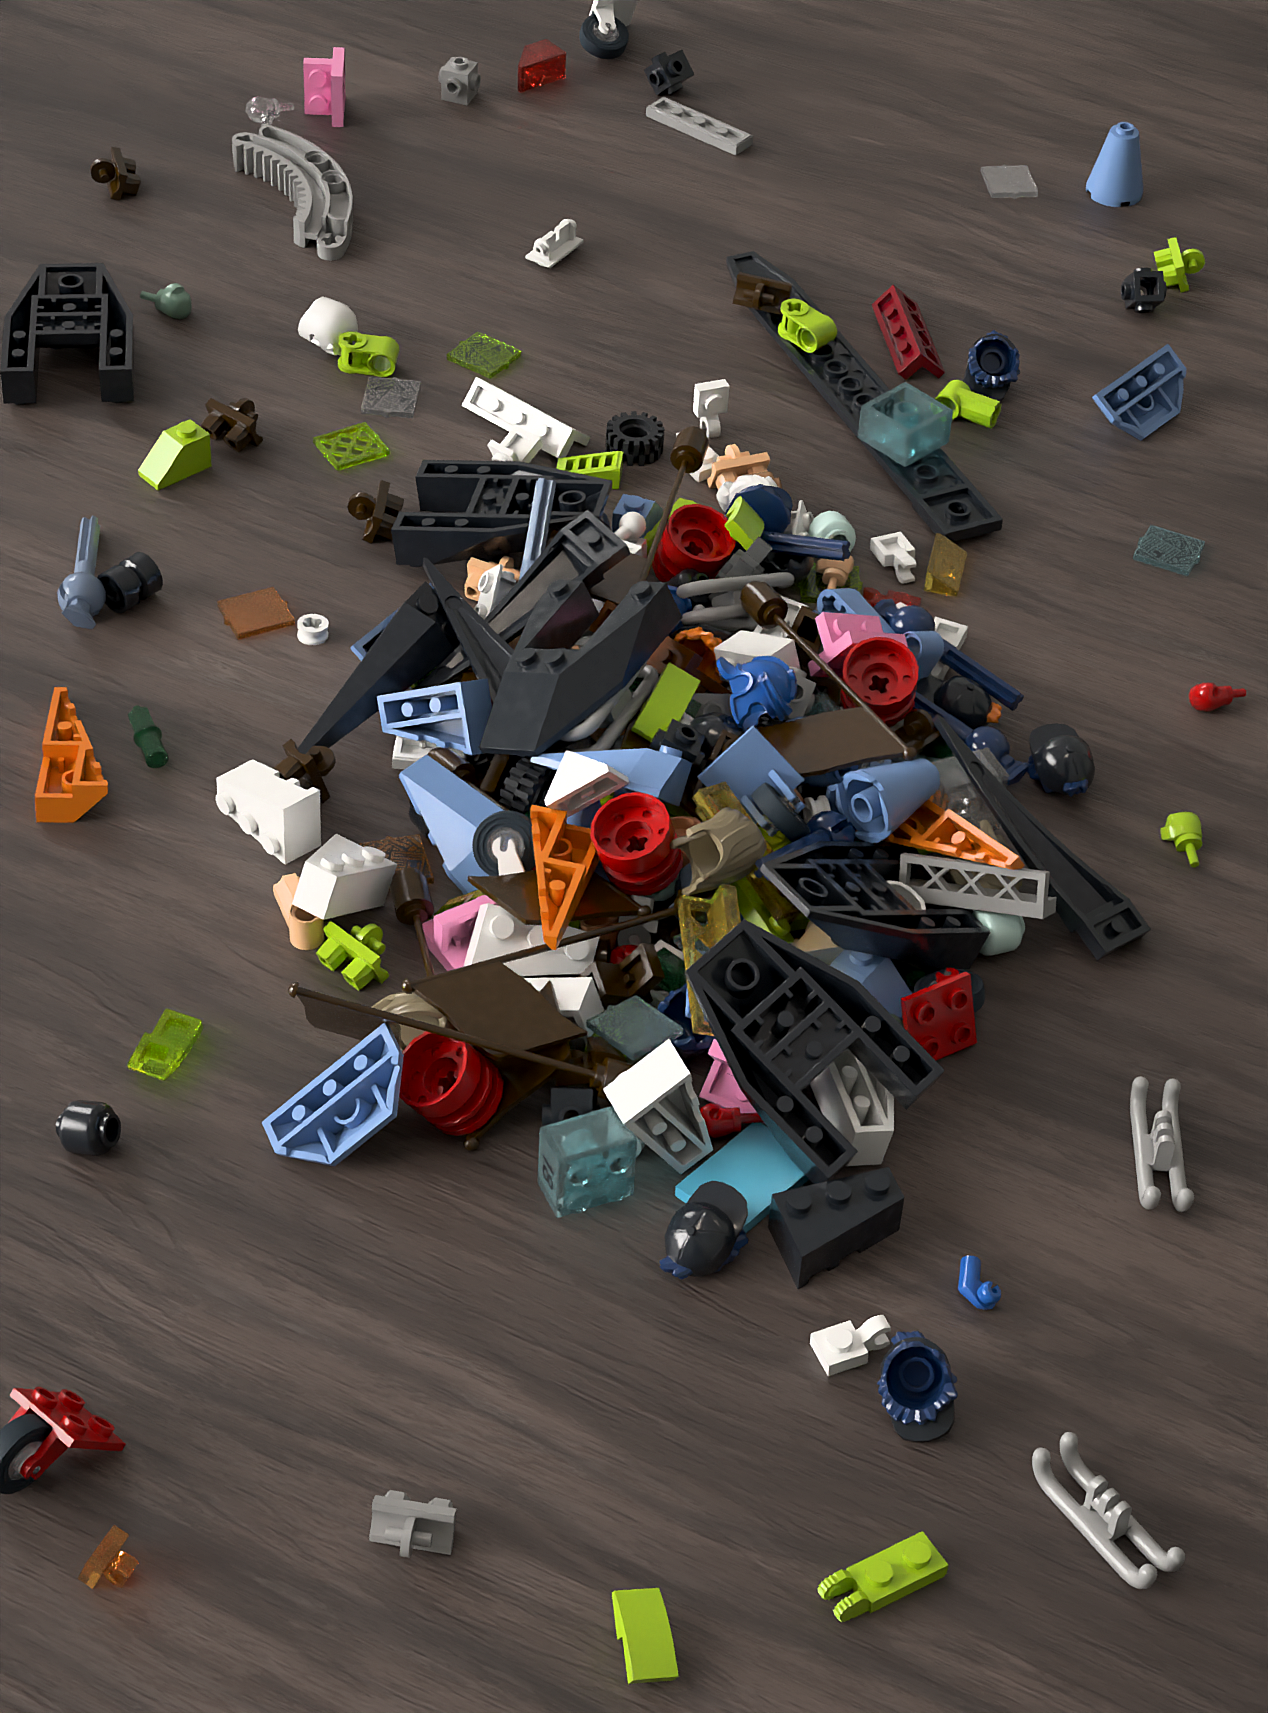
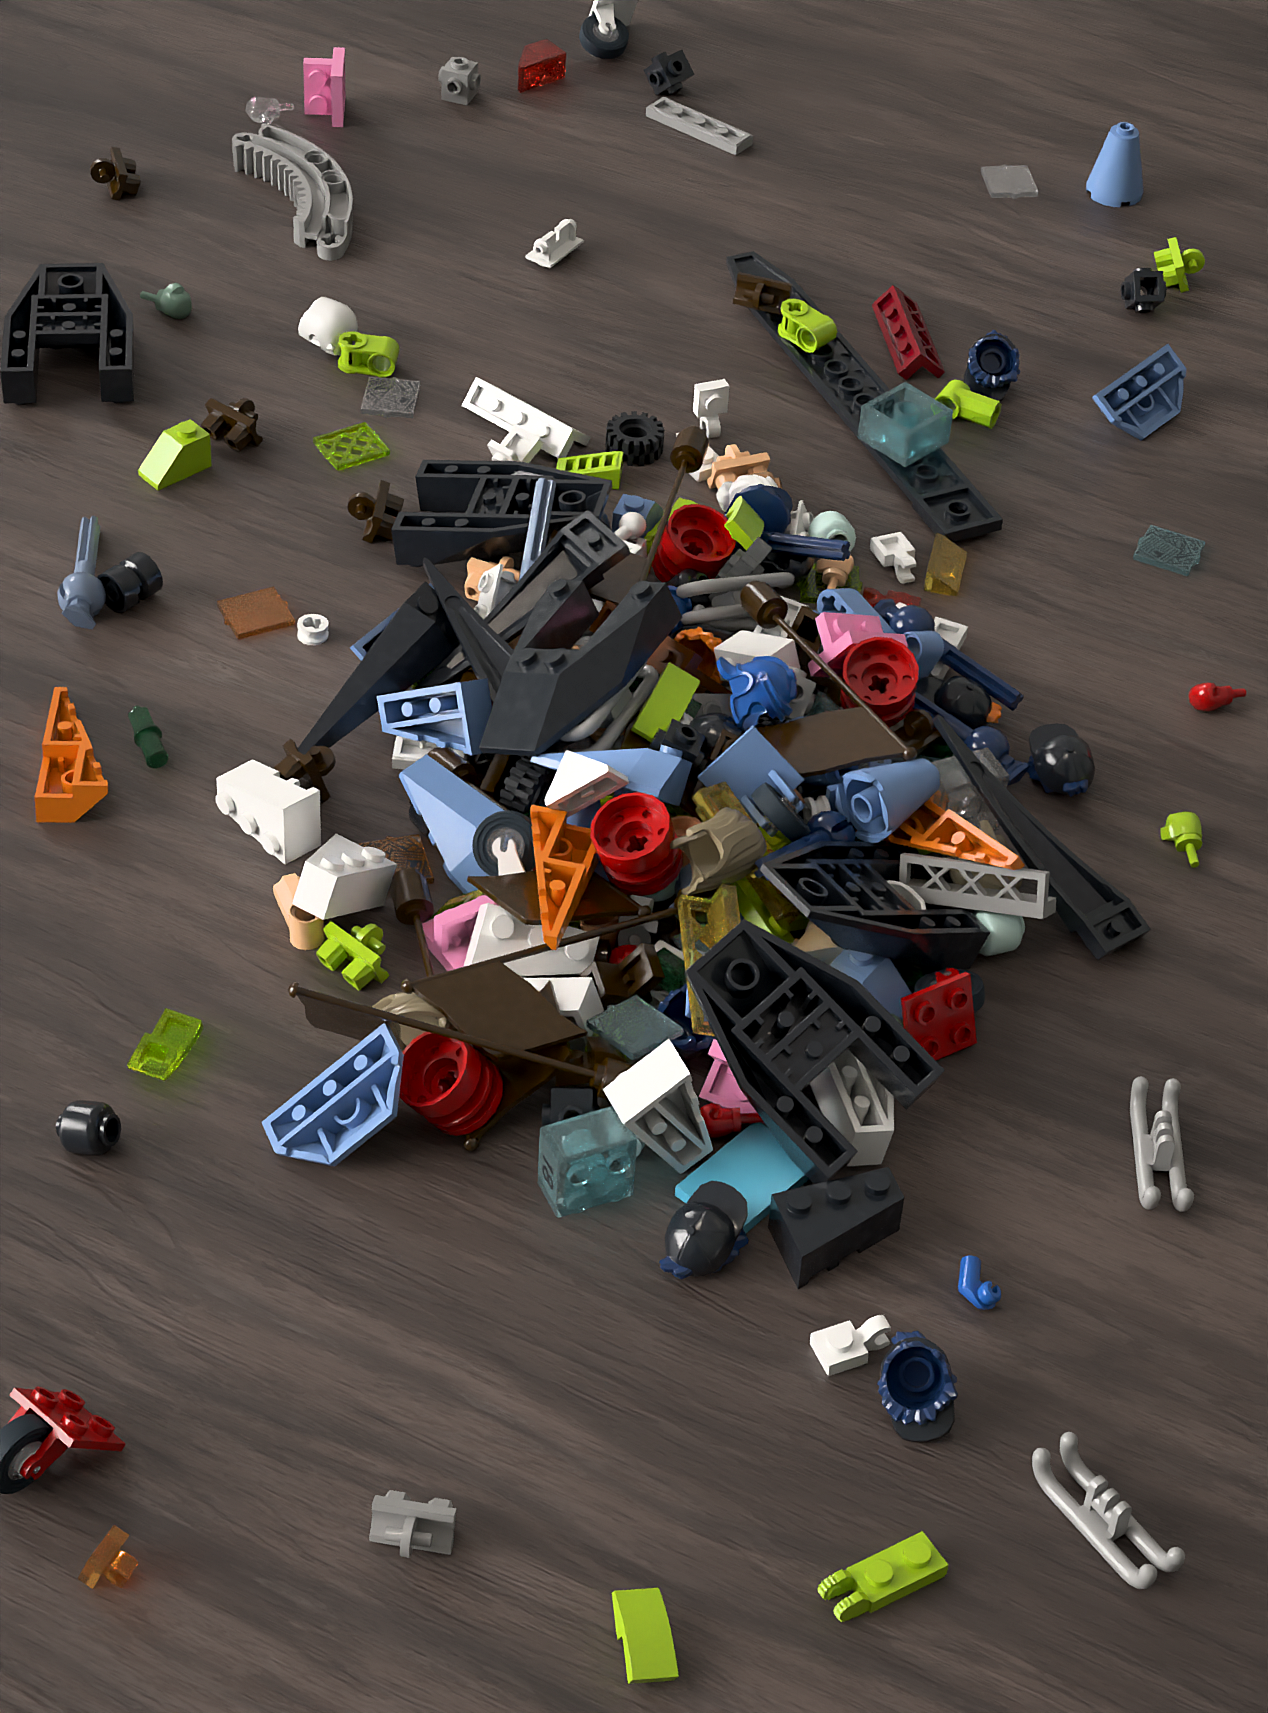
clear neon green piece [447,331,521,379] -> none

